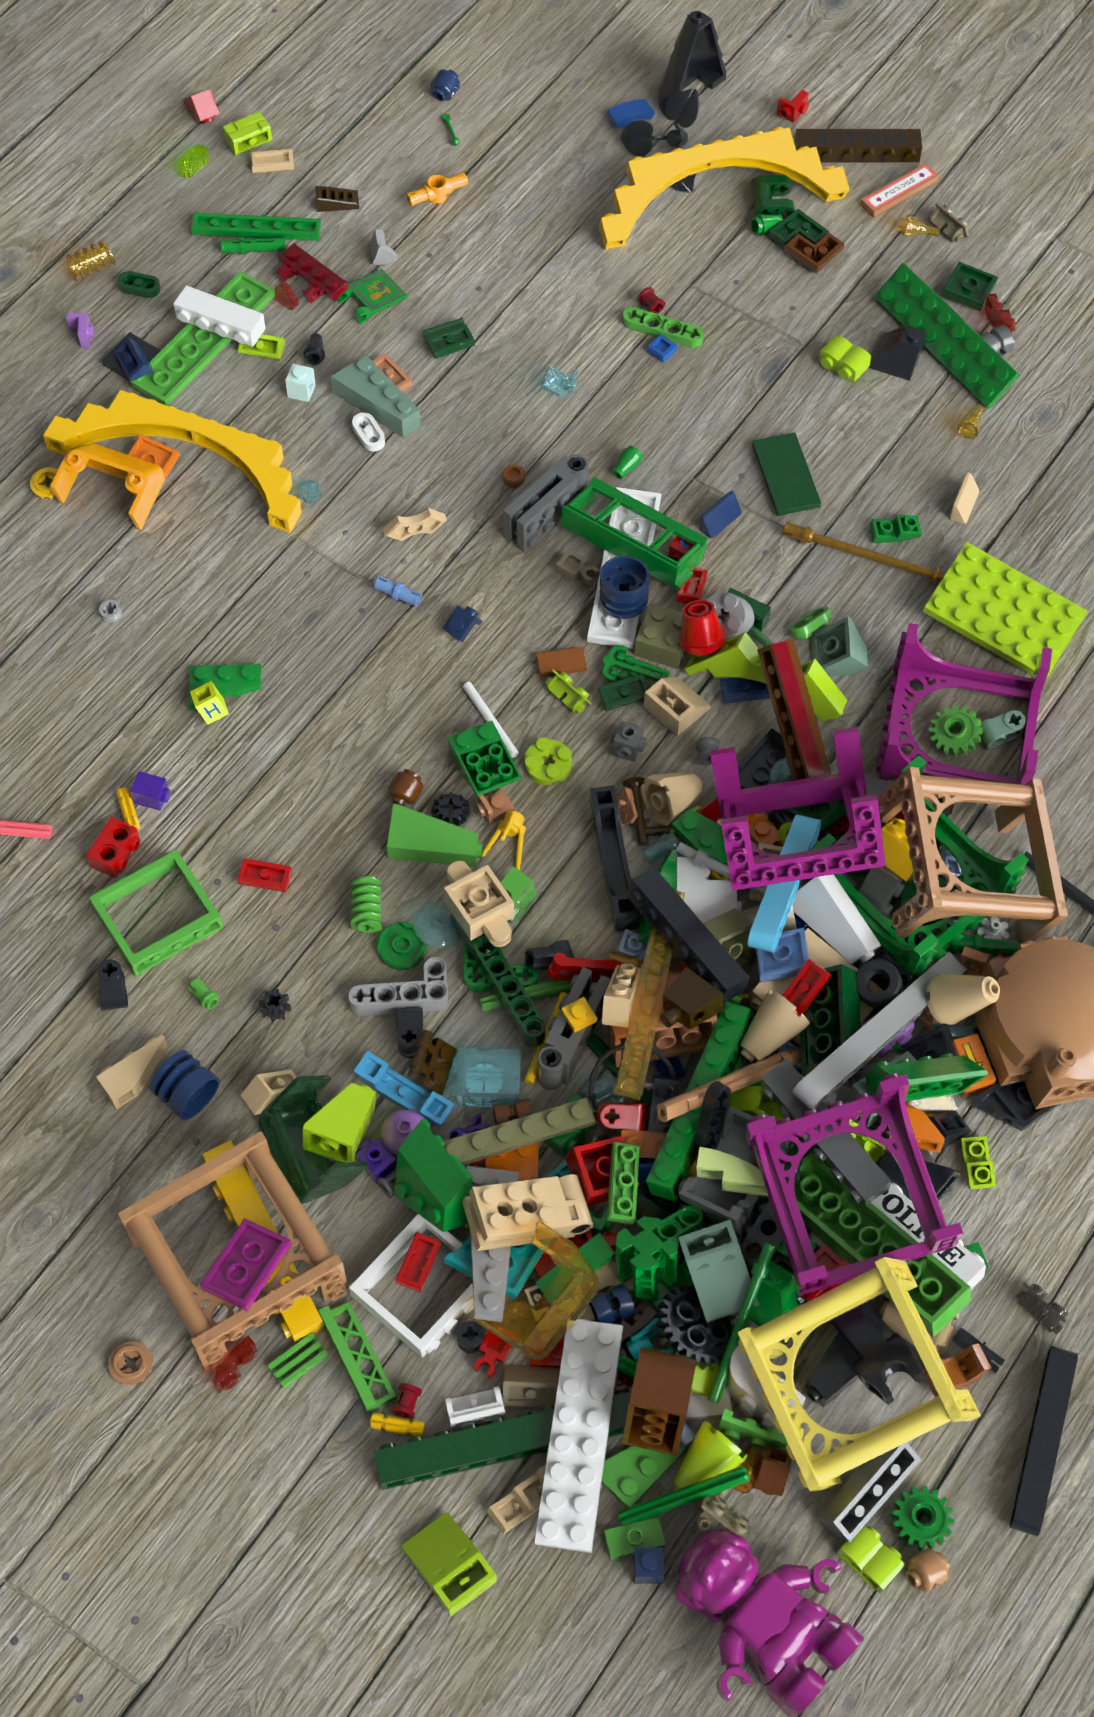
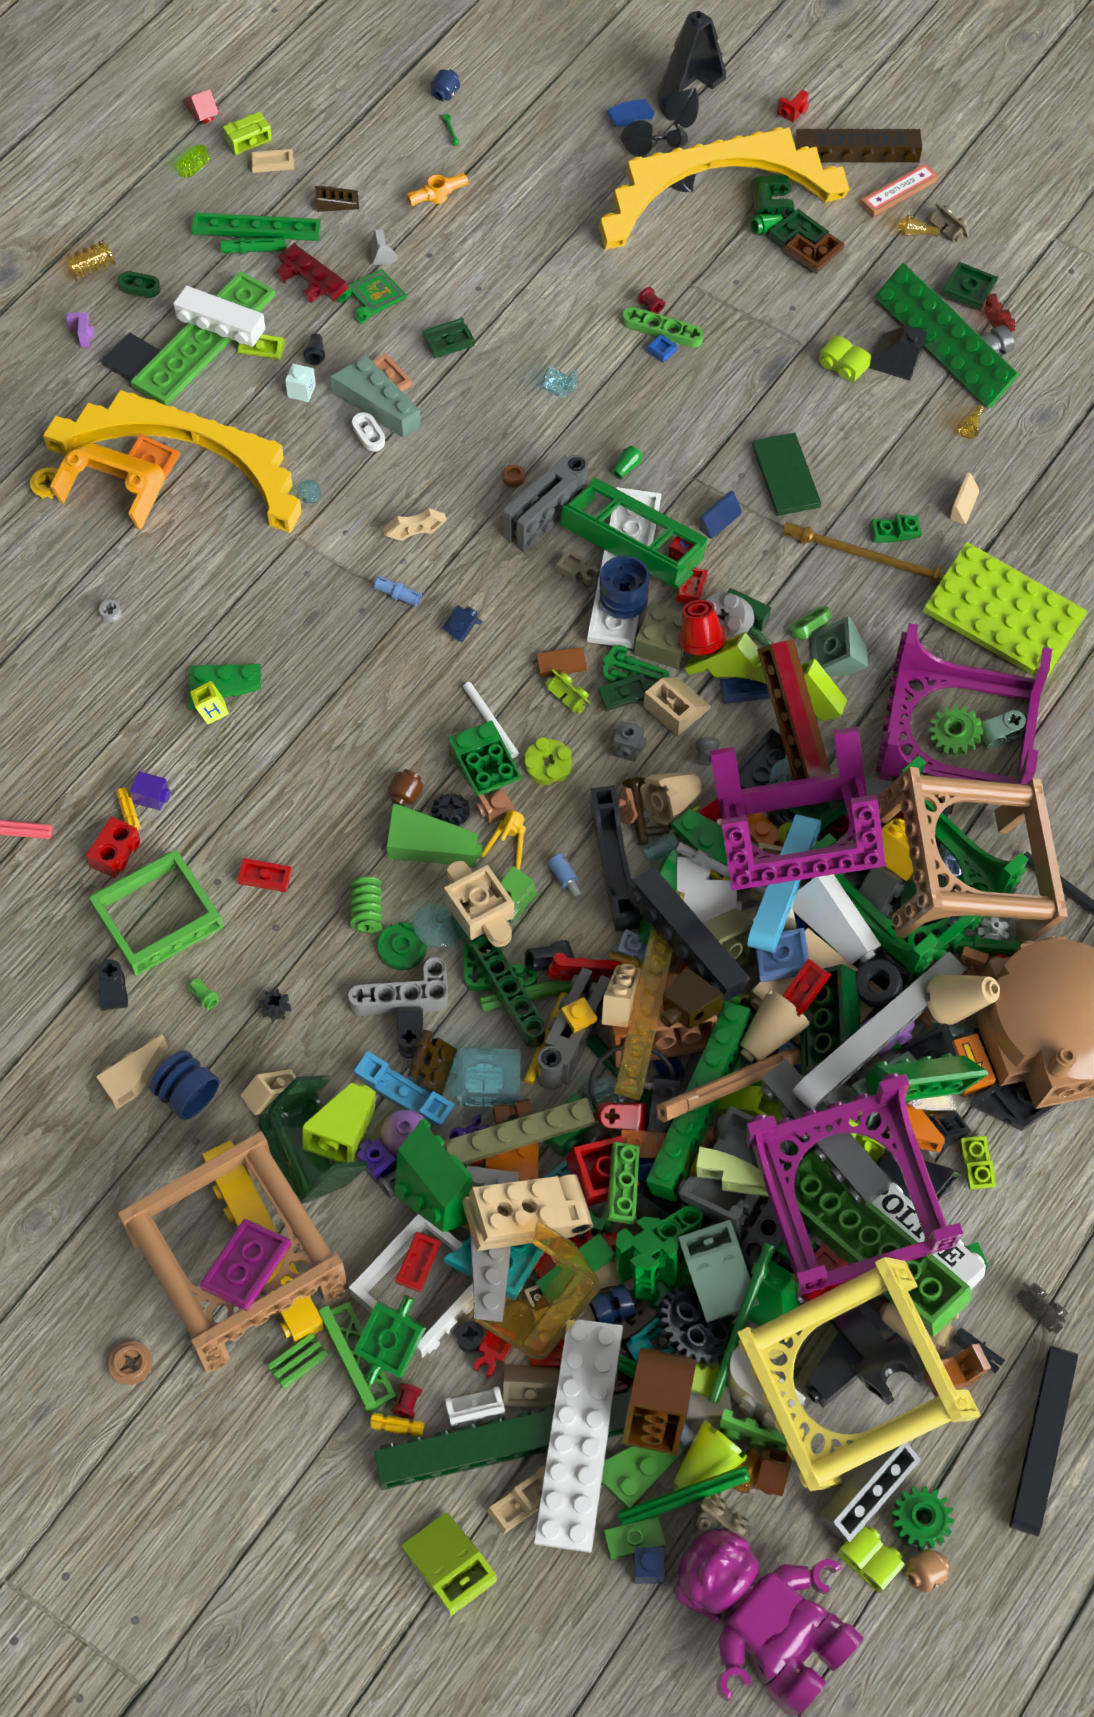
dark blue slope [113,337,154,381] -> none
clear red slope [213,1335,258,1393] -> none
clear red tile [275,282,299,310] -> none
black beam [693,1081,731,1151] -> none
none -> green plate [353,1295,426,1385]
none -> medium blue piece [548,854,582,899]

